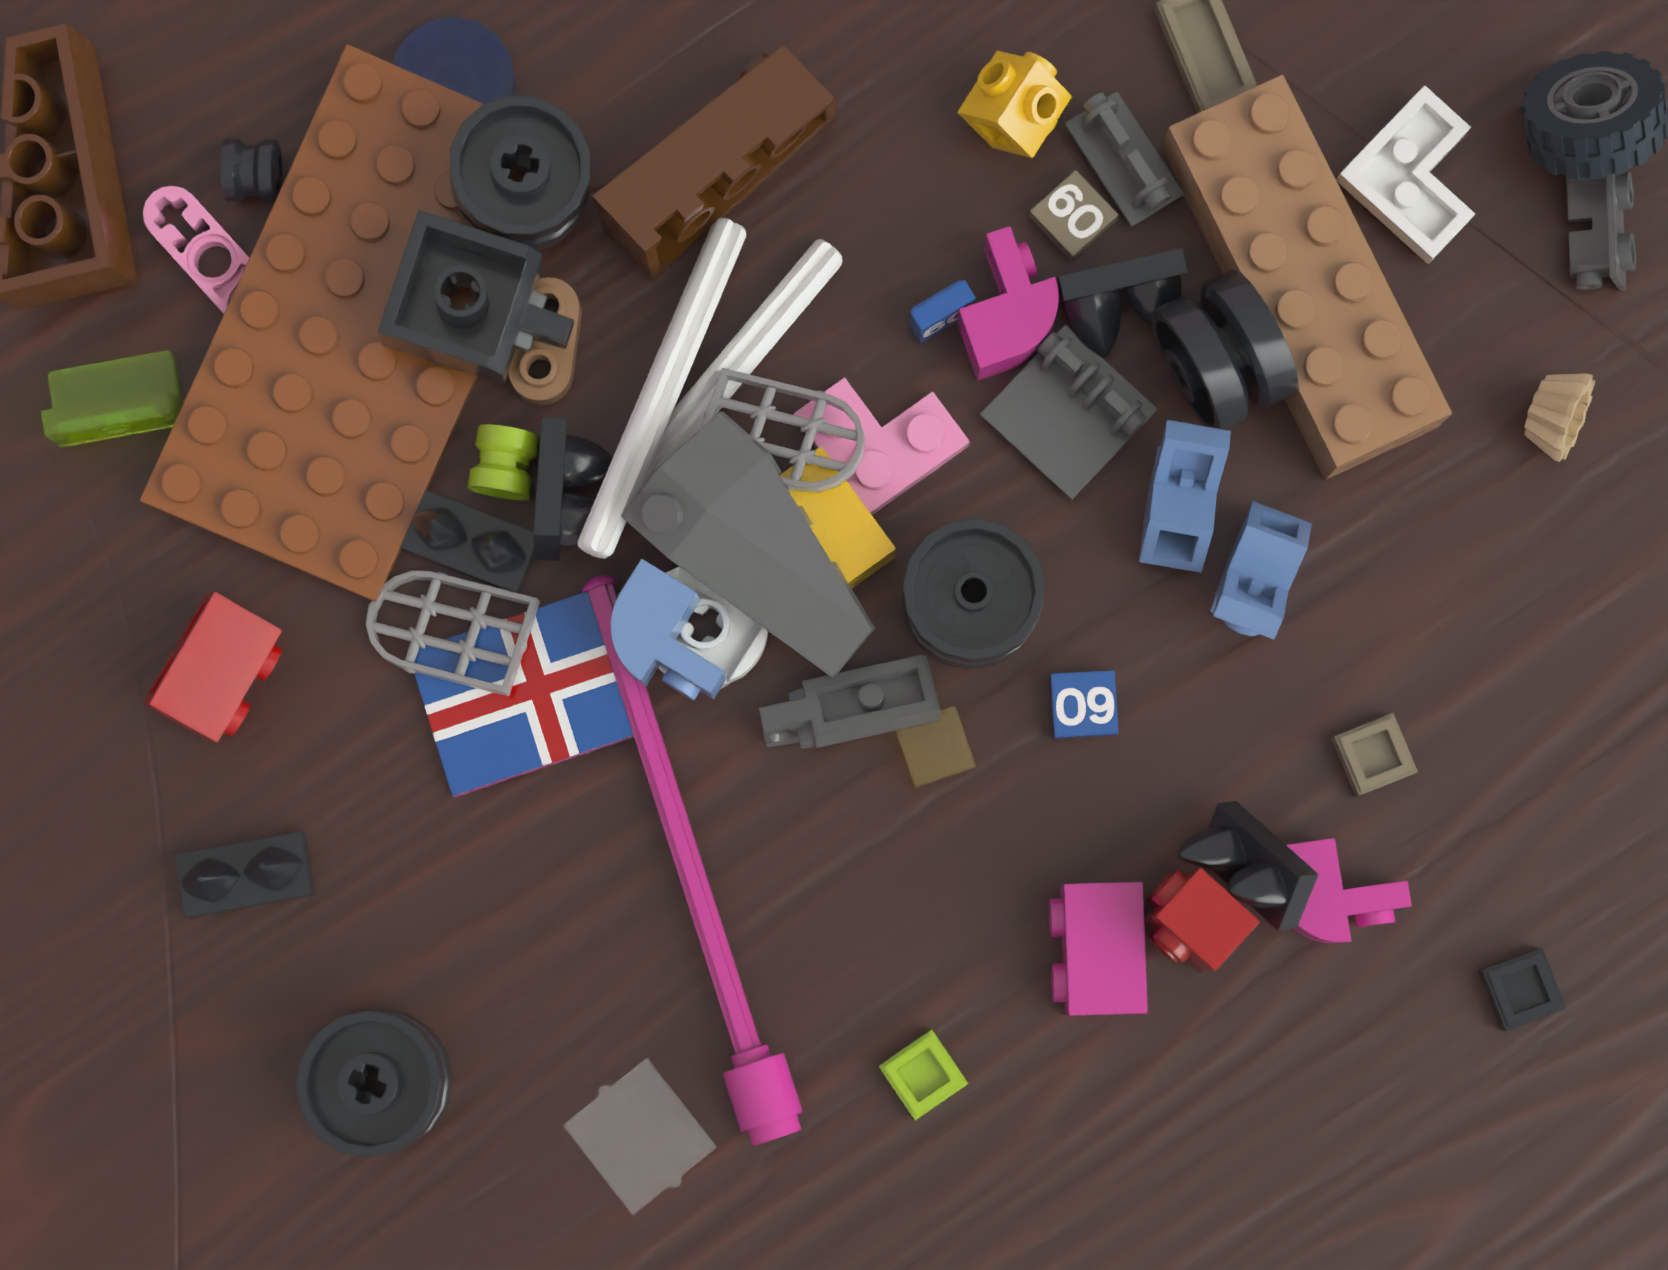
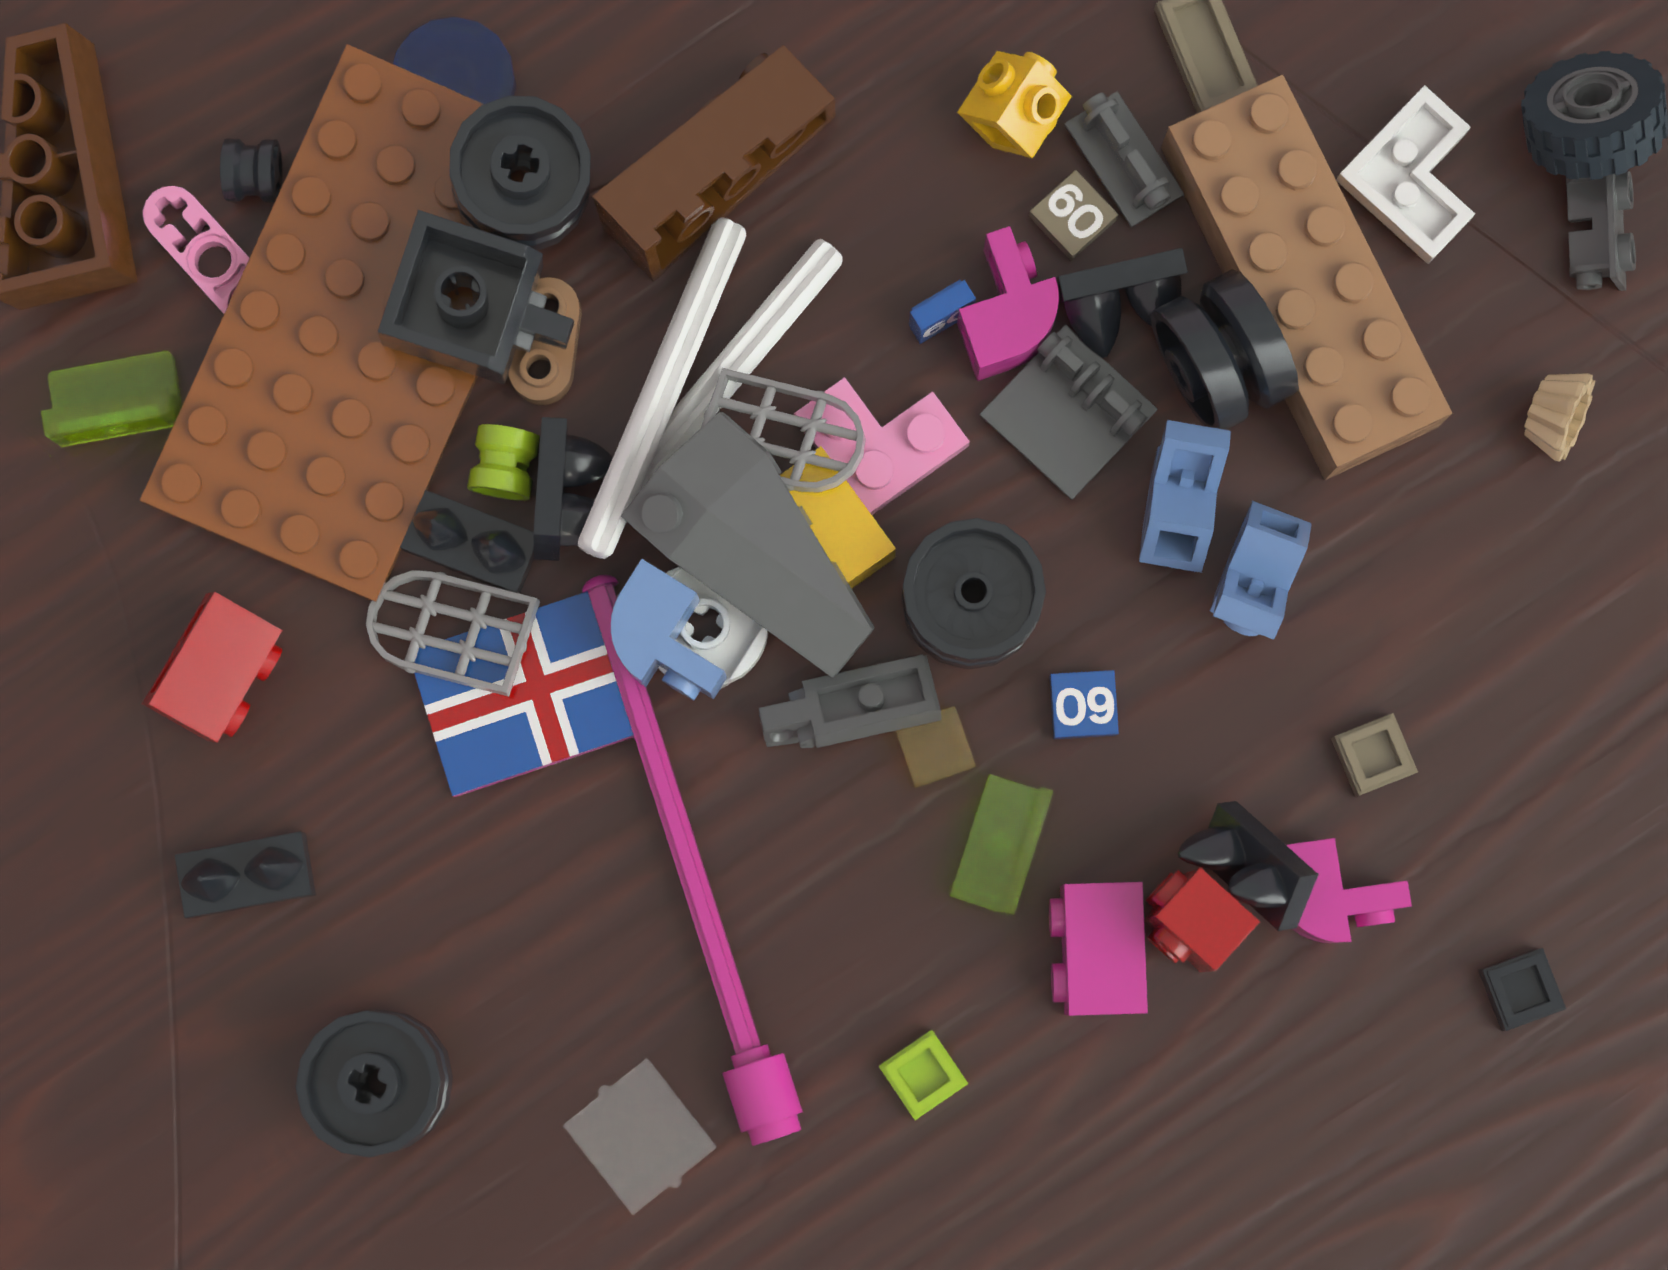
none -> clear neon green panel [949,774,1053,916]

